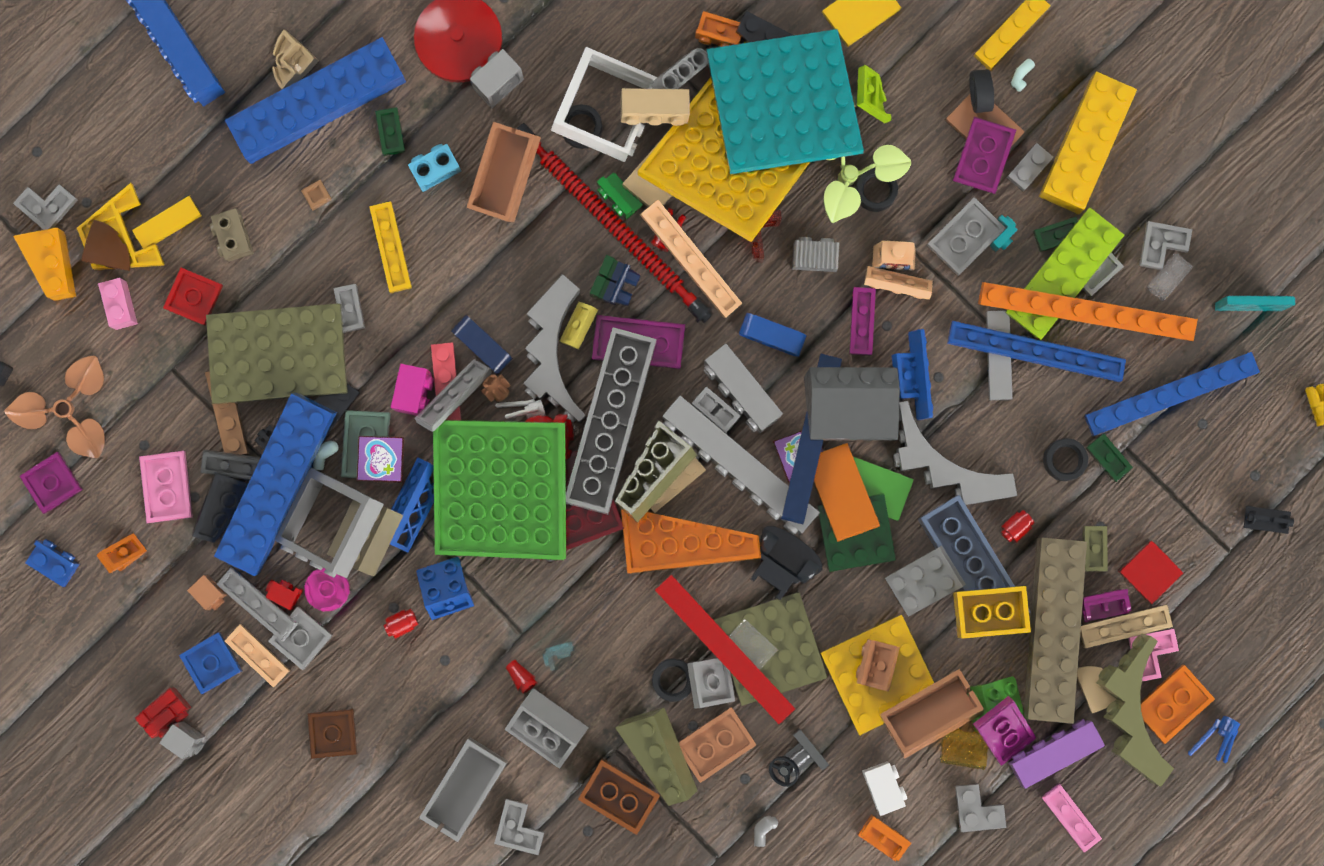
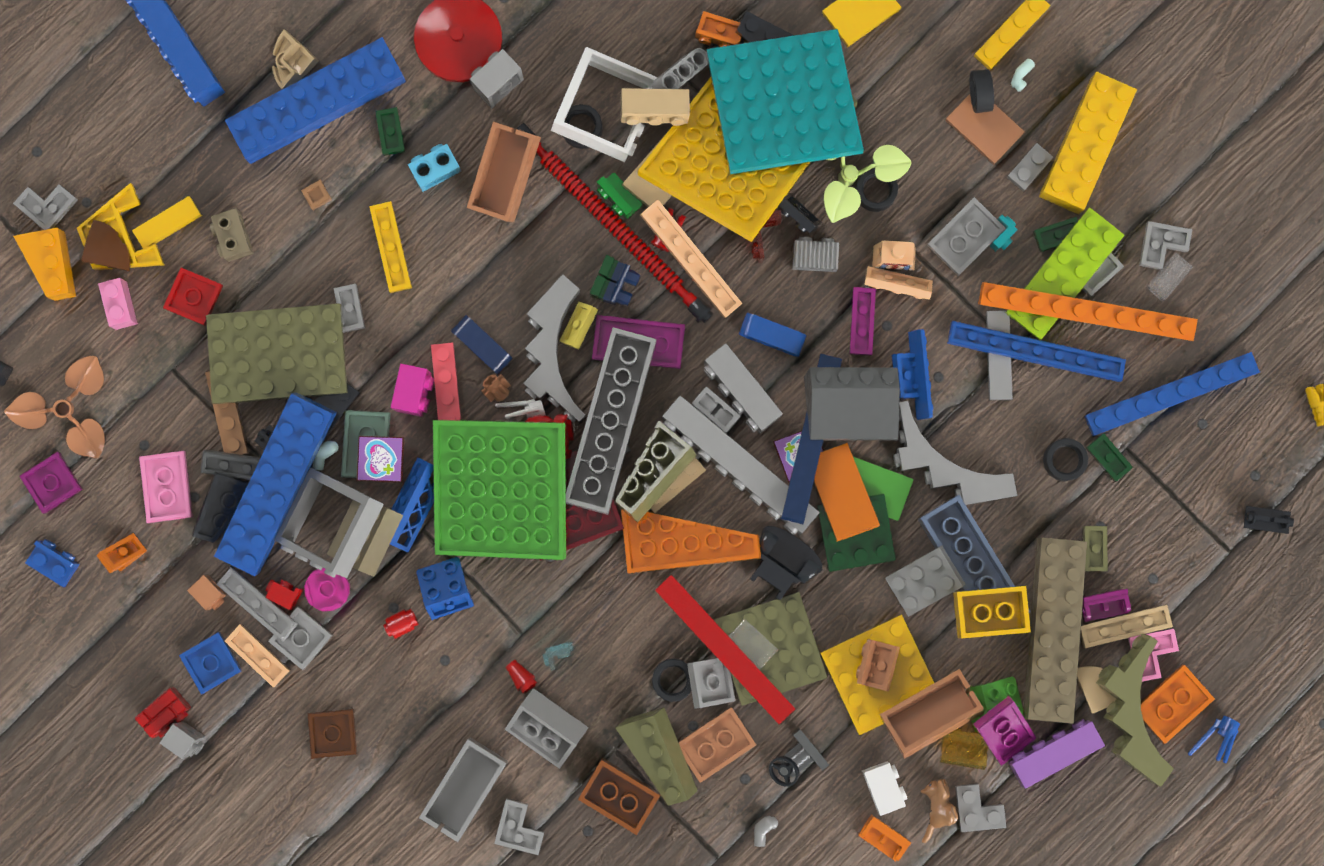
light grey tile [415,359,492,432] -> none
lime wing [857,65,891,123] -> none
magenta tile [953,117,1016,194] -> none
red brick [1001,510,1035,543] -> none
bright pink tile [1041,783,1102,853] -> none
red tile [1119,541,1183,604] -> none
teal tile [1215,296,1295,311] -> none
none -> black plate [779,193,823,233]
none -> medium nougat animal [921,779,959,843]

